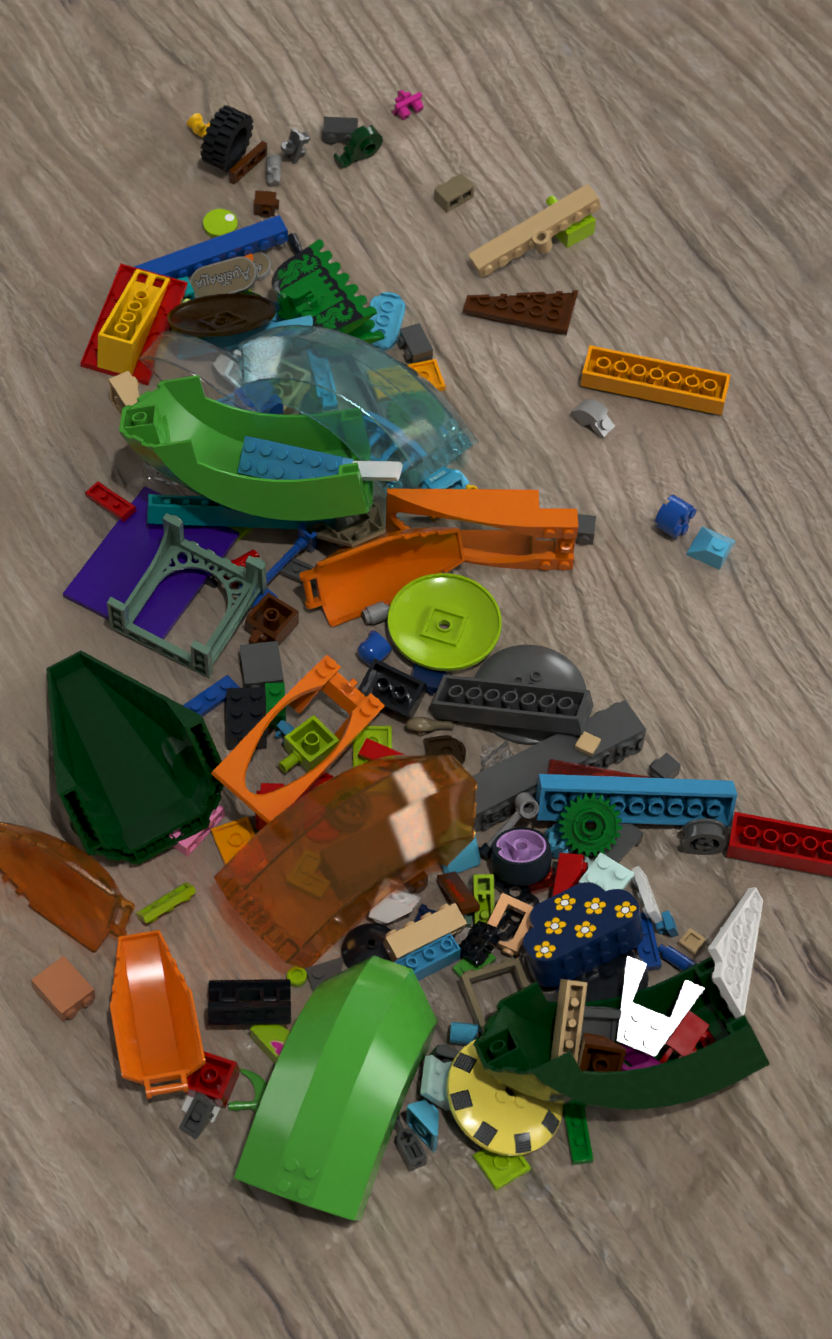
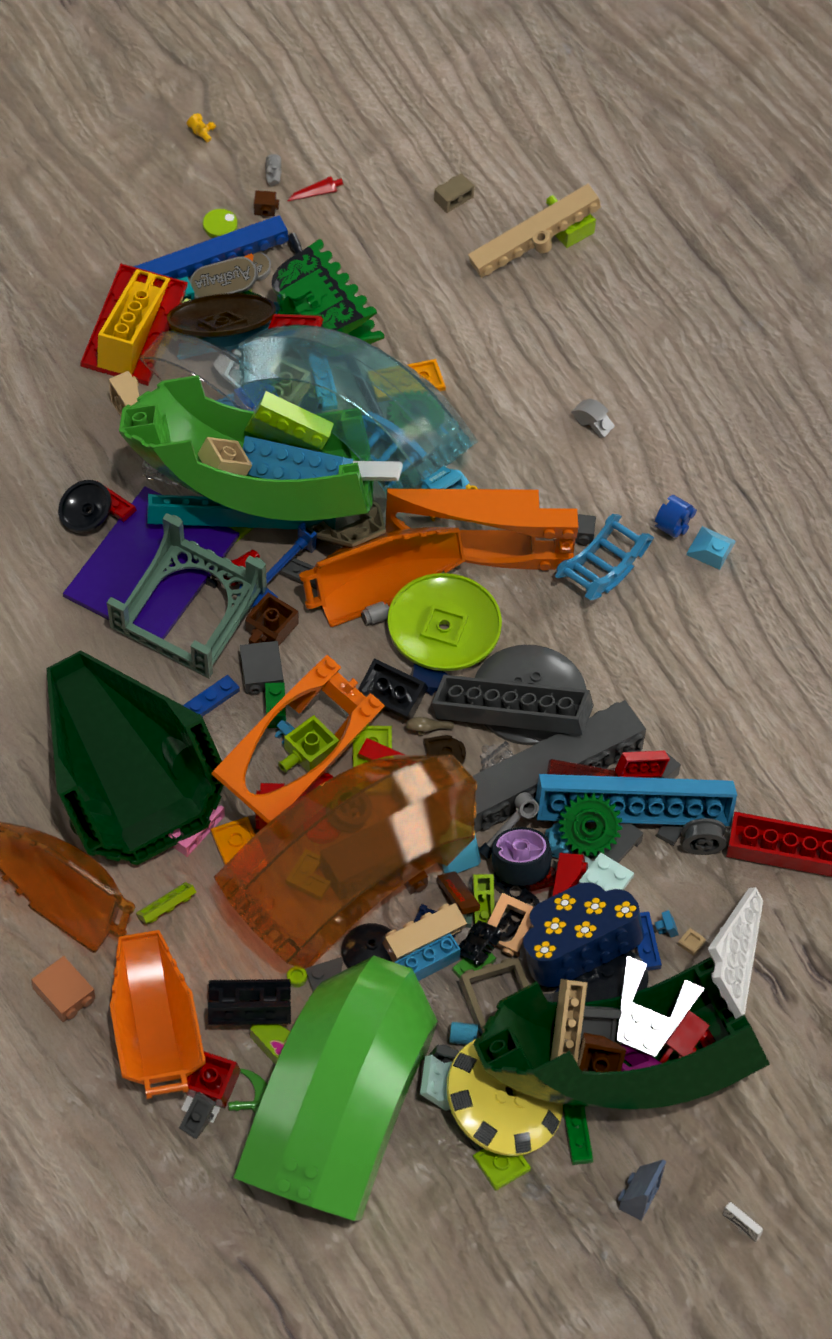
black tyre [201,105,254,172] -> none
black brick [226,687,267,750] -> none
reddish brown tile [229,140,267,185] -> none
dark grey hips [281,128,310,164] -> none
dark grey brick [323,117,358,143] -> none
dark green piece [333,125,383,168] -> none
blue helmet [357,630,392,666] -> none
medium azure tile [367,292,406,351] -> none
white slope [369,885,422,924] -> none
dark pink hips [391,90,424,120] -> none
dark grey piece [394,1115,427,1172] -> none
dark grey brick [398,323,433,364] -> none
medium azure slope [406,1100,439,1153] -> none
reddish brown wing [463,290,578,335] -> none
tan tile [574,731,601,757] -> none
light orange brick [581,345,731,415] -> none
white plate [632,866,662,924] -> none
blue cylinder [658,944,697,971] -> none
none -> black dish [58,480,112,532]
none -> tan brick [198,437,252,476]
none -> lime slope [245,391,334,452]
none -> red tile [268,314,323,334]
none -> red bar [287,176,343,202]
none -> dark azure fence [555,514,655,600]
none -> red piece [615,750,670,778]
none -> sand blue slope [618,1160,666,1221]
none -> dark grey tile [656,824,682,846]
none -> white tile [723,1203,763,1242]

